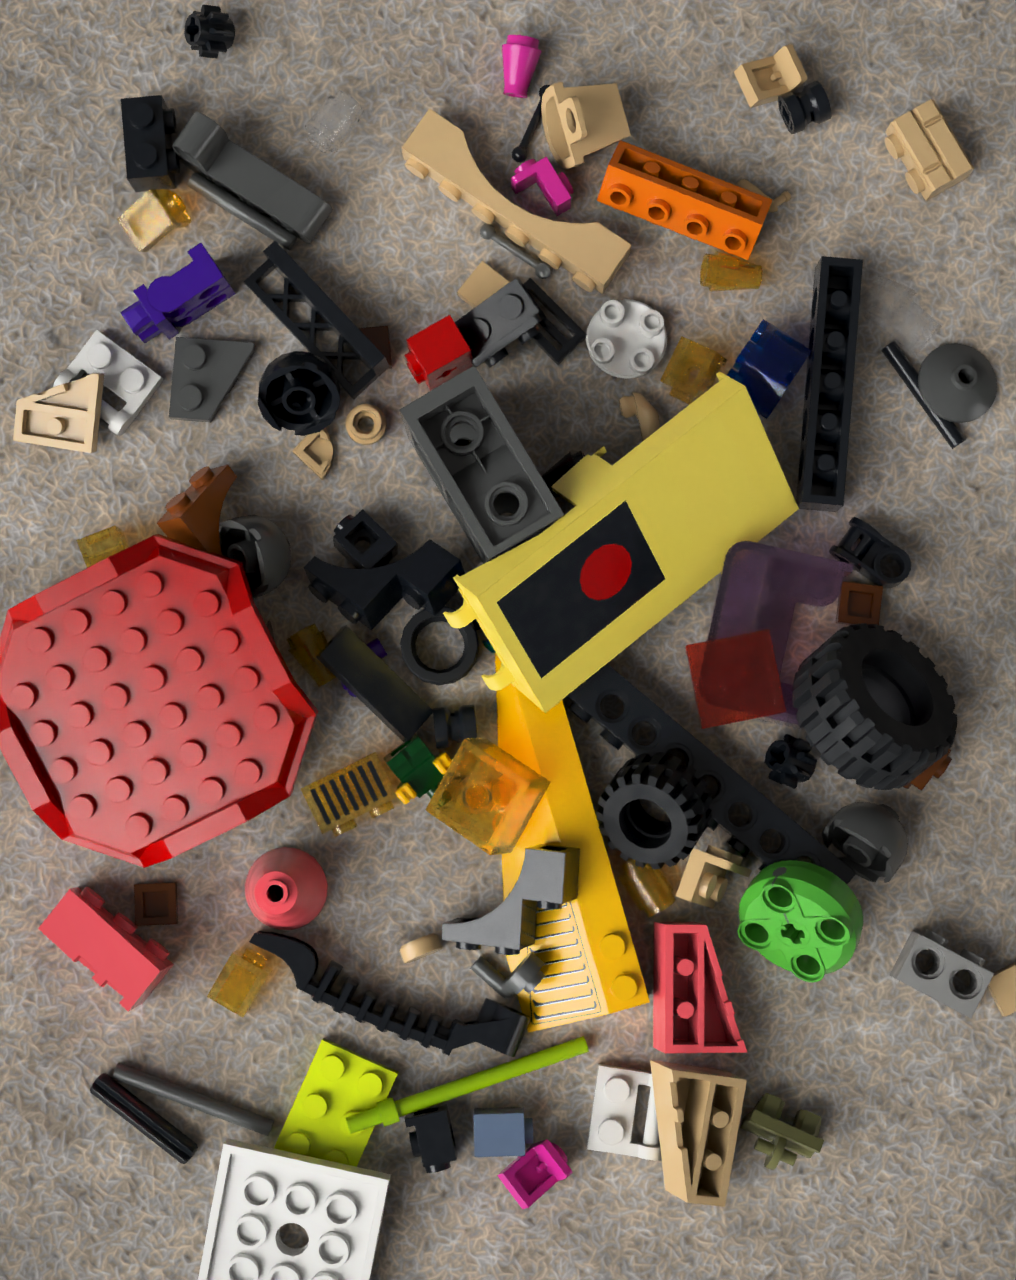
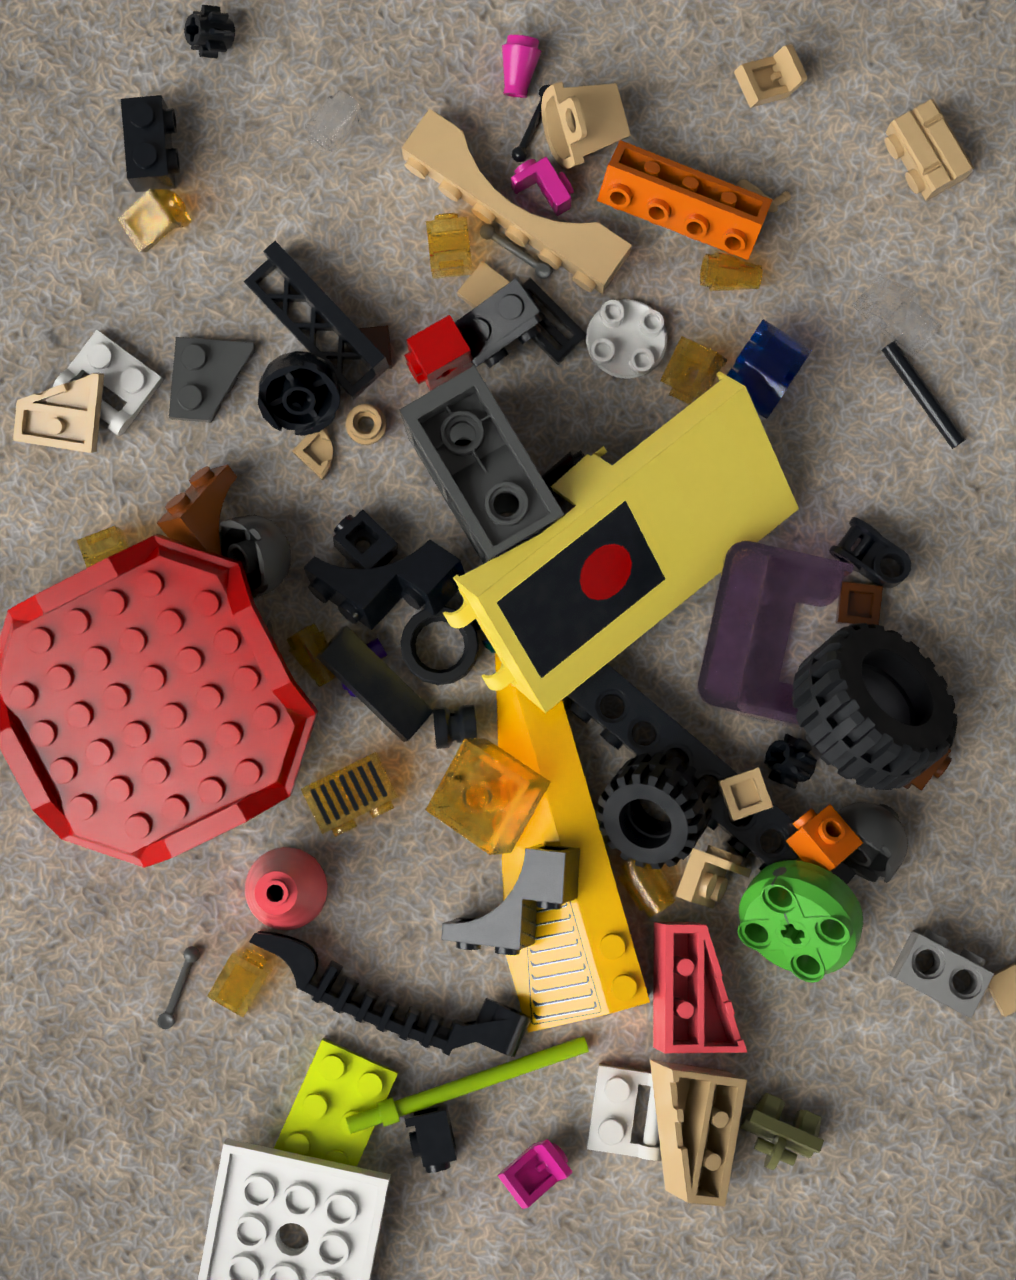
coral wedge [38,887,174,1012] -> none
black axle [90,1073,198,1164] -> none
dark grey bar [112,1063,274,1136] -> none
dark purple hips [120,243,236,343] -> none
reddish brown tile [134,882,178,926] -> none
dark grey beam [172,111,333,244] -> none
dark grey bar [187,172,298,250] -> none
dark green piece [383,733,455,804] -> none
tan tile [399,933,443,964] -> none
dark grey plate [470,952,545,998] -> none
sand blue brick [473,1107,533,1157] -> none
tan arm [619,392,661,442] -> none
clear red tile [684,629,786,729] -> none
black wheel [778,81,832,134] -> none
black brick [796,256,863,512] -> none
dark grey dish [918,343,997,423] -> none
none -> dark grey hinge [157,946,200,1029]
none -> clear yellow brick [426,213,472,279]
none -> tan tile [718,767,773,821]
none -> orange brick [786,804,863,871]

